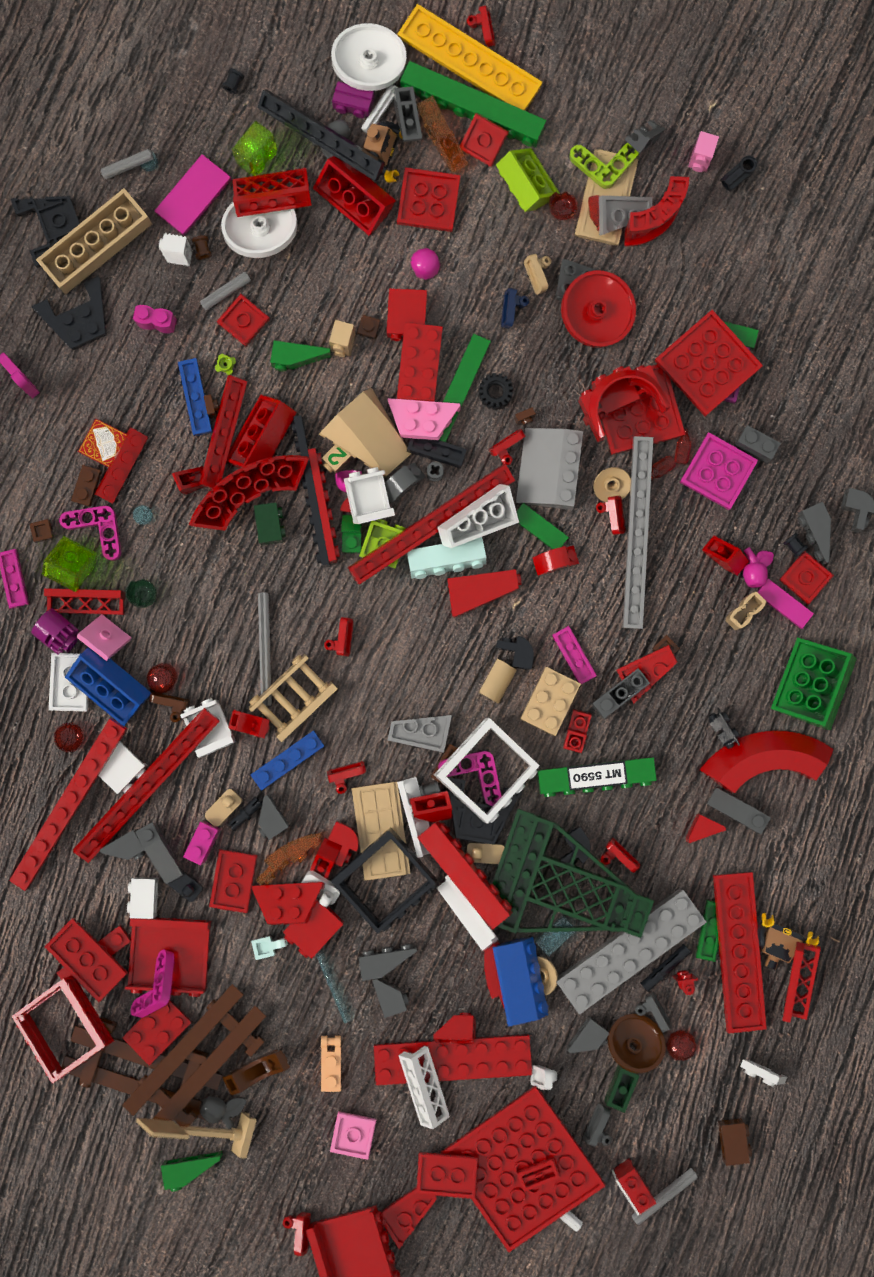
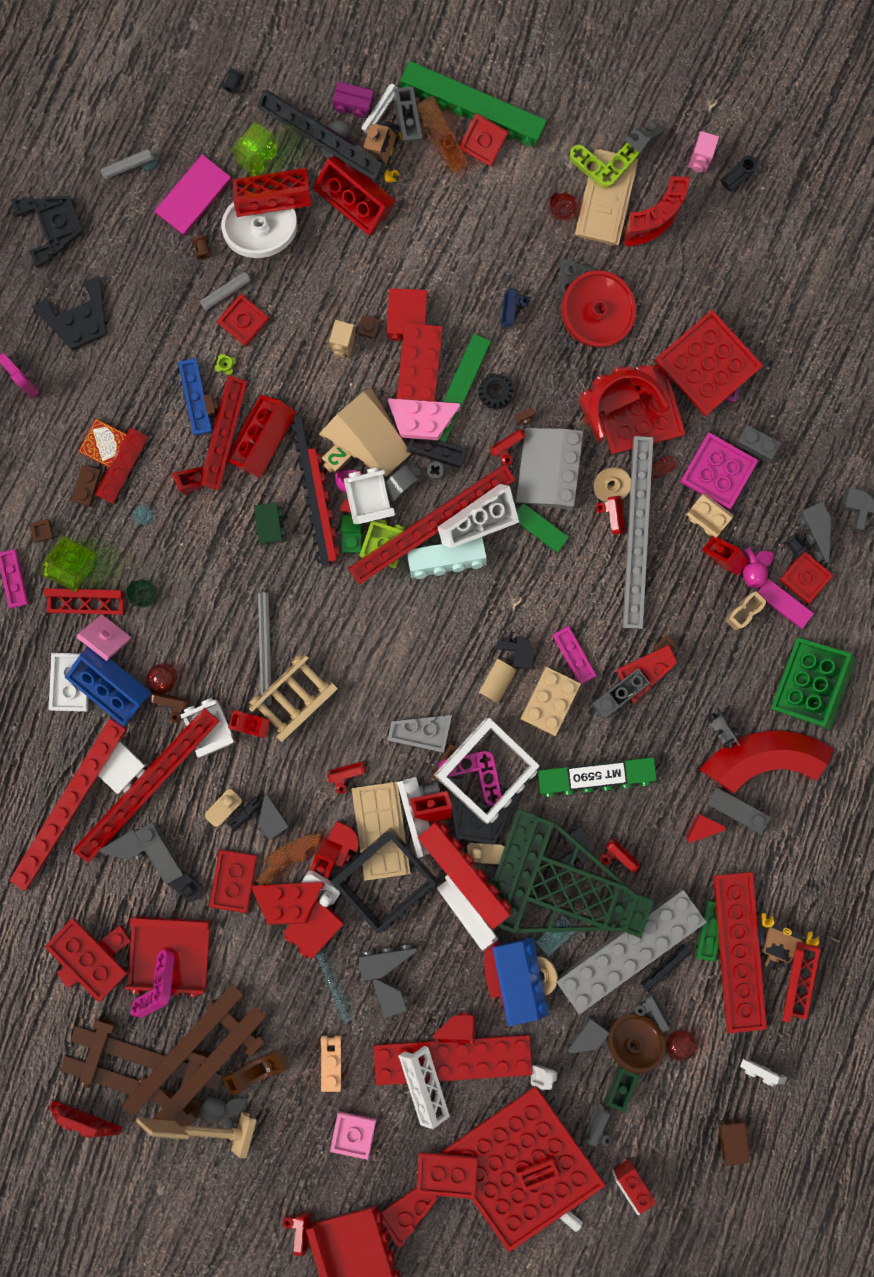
red window [12,975,114,1084] -> none
magenta gear [31,608,79,655] -> none
tan brick [36,188,152,295] -> none
clear red hair [54,722,84,753] -> none
dark pink beam [59,506,121,561] -> none
red plate [122,999,192,1066] -> none
white brick [127,877,158,919] -> none
dark pink brick [133,305,177,334] -> none
white brick [159,233,193,266] -> none
green slope [161,1151,223,1192] -> none
dark pink brick [183,821,221,866] -> none
red brick [189,455,309,531] -> none
blue plate [251,730,325,791] -> none
light aqua plate [251,935,288,960] -> none
green slope [270,340,331,372] -> none
red piece [324,617,353,657] -> none
white dish [331,23,406,91] -> none
yellow plate [397,4,543,111] -> none
red plate [397,167,461,232] -> none
dark pink hair [410,248,440,280] -> none
red slope [447,569,521,618] -> none
red piece [467,5,496,47] -> none
lime slope [496,148,560,212] -> none
tan piece [524,254,551,295] -> none
red brick [532,545,579,576] -> none
red slope [563,709,592,753] -> none
clear red piece [588,195,599,231] -> none
light grey wing [599,196,653,236] -> none
light grey axle [632,1168,698,1225] -> none
red hinge [672,970,698,995] -> none
clear red piece [674,428,691,465] -> none
green tile [723,321,759,350] -> none
none -> red wing [49,1100,122,1138]
none -> tan bracket [687,493,734,538]

